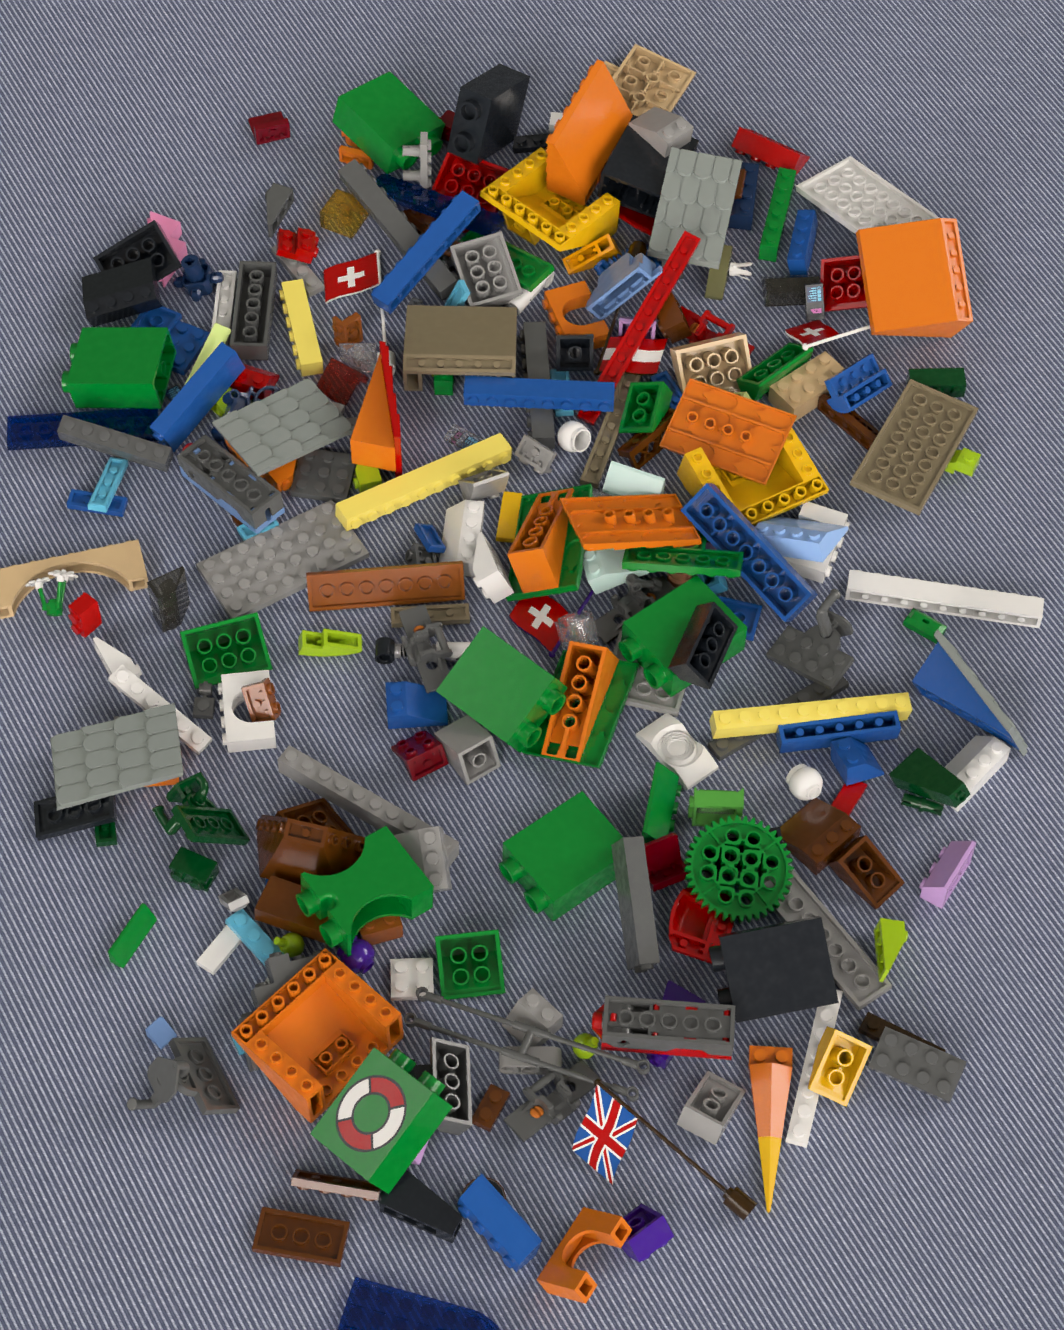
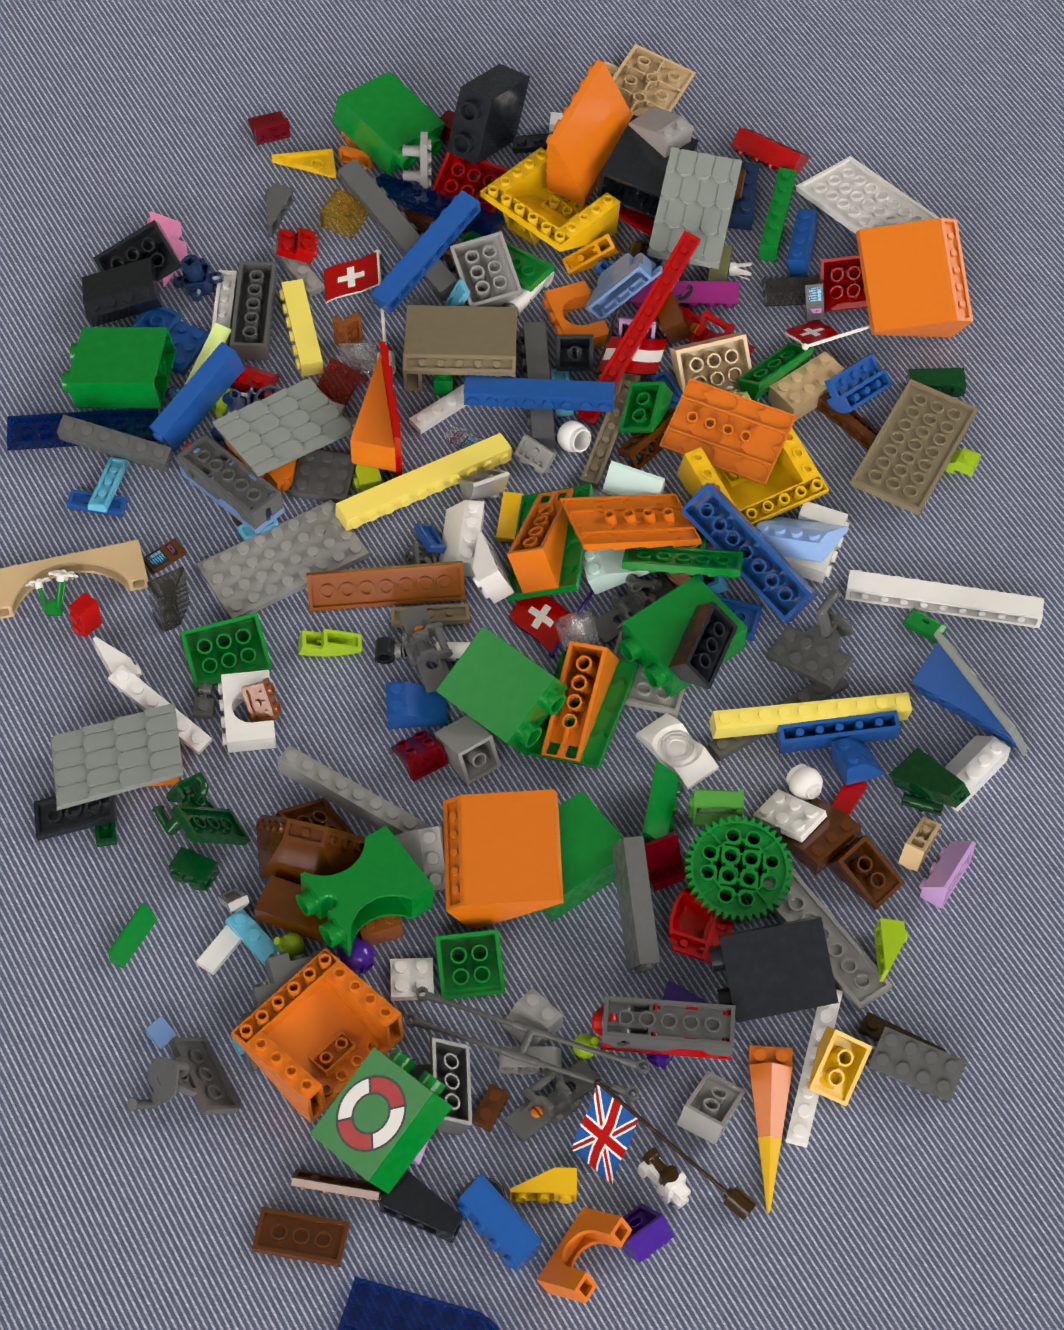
none -> tile [143,538,186,574]
none -> yellow wing [272,148,336,178]
none -> white plate [409,384,467,434]
none -> orange slope [443,789,564,931]
none -> yellow slope [510,1167,577,1204]
none -> magenta brick [629,280,739,308]
none -> white hips [637,1147,691,1209]
none -> white plate [753,789,827,843]
none -> tan slope [898,816,942,871]

